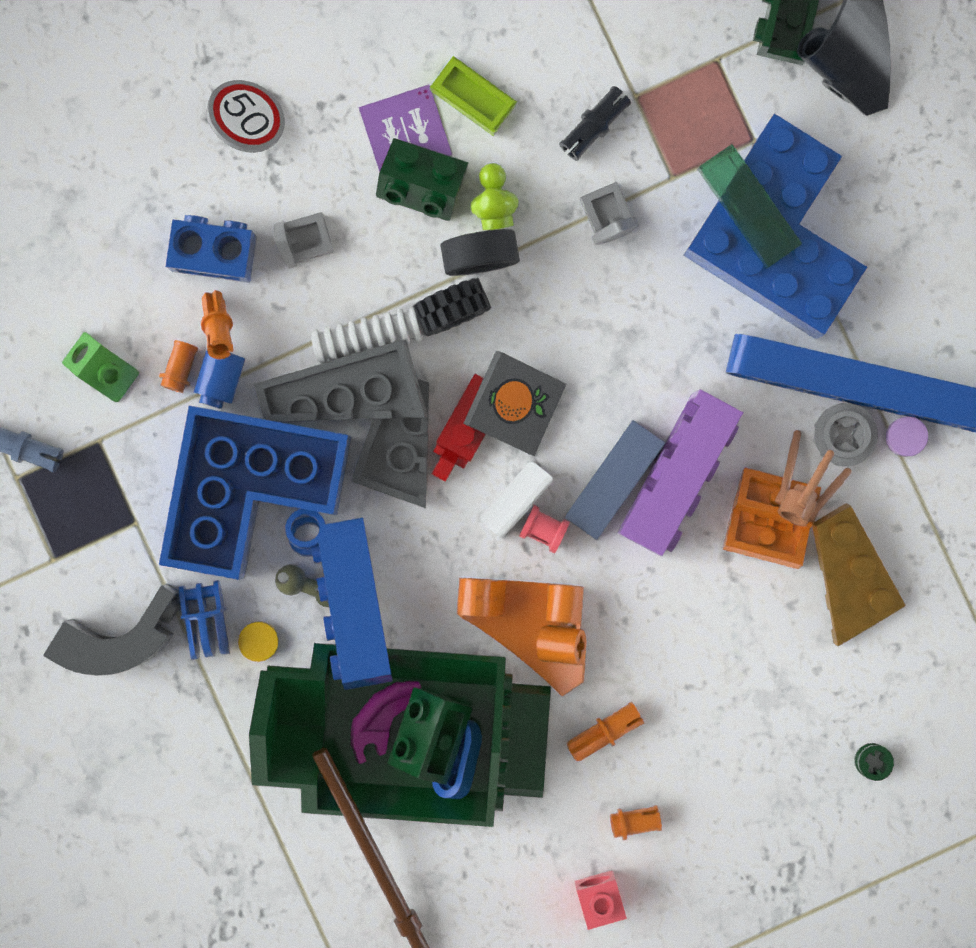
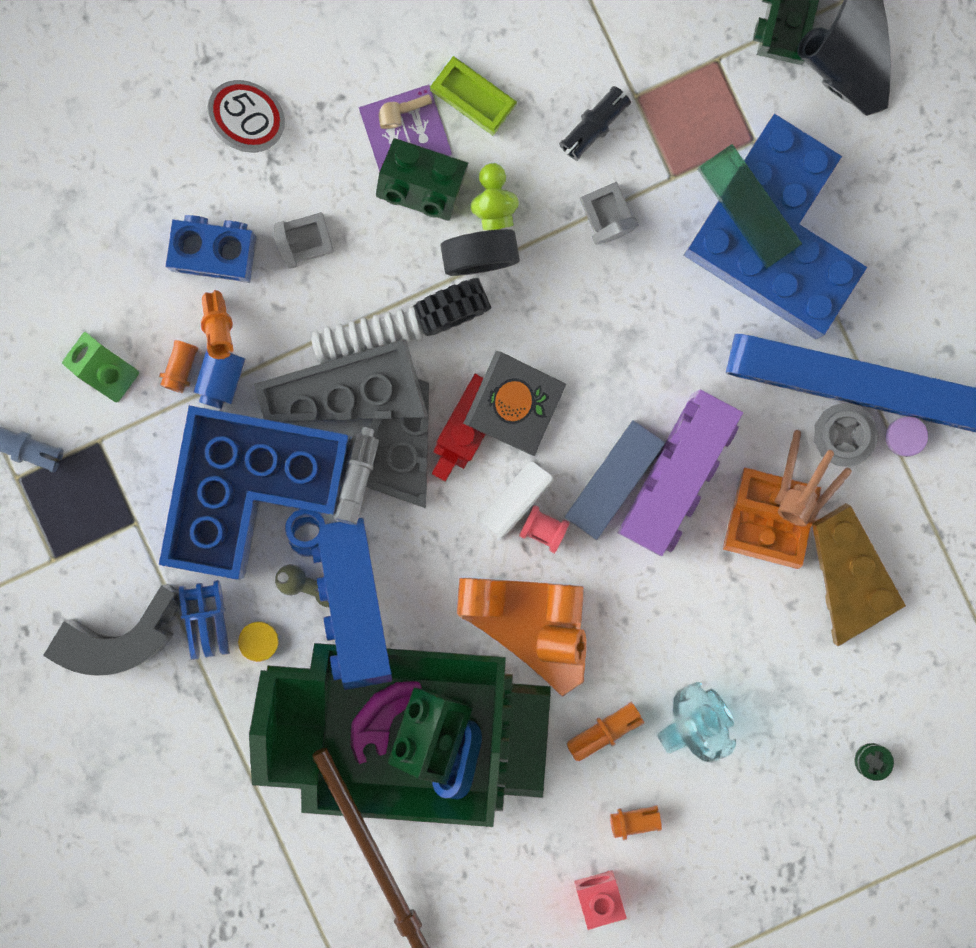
none -> light grey piece [333,427,379,525]
none -> tan hand [379,94,432,129]
none -> clear light blue tile [657,682,736,763]

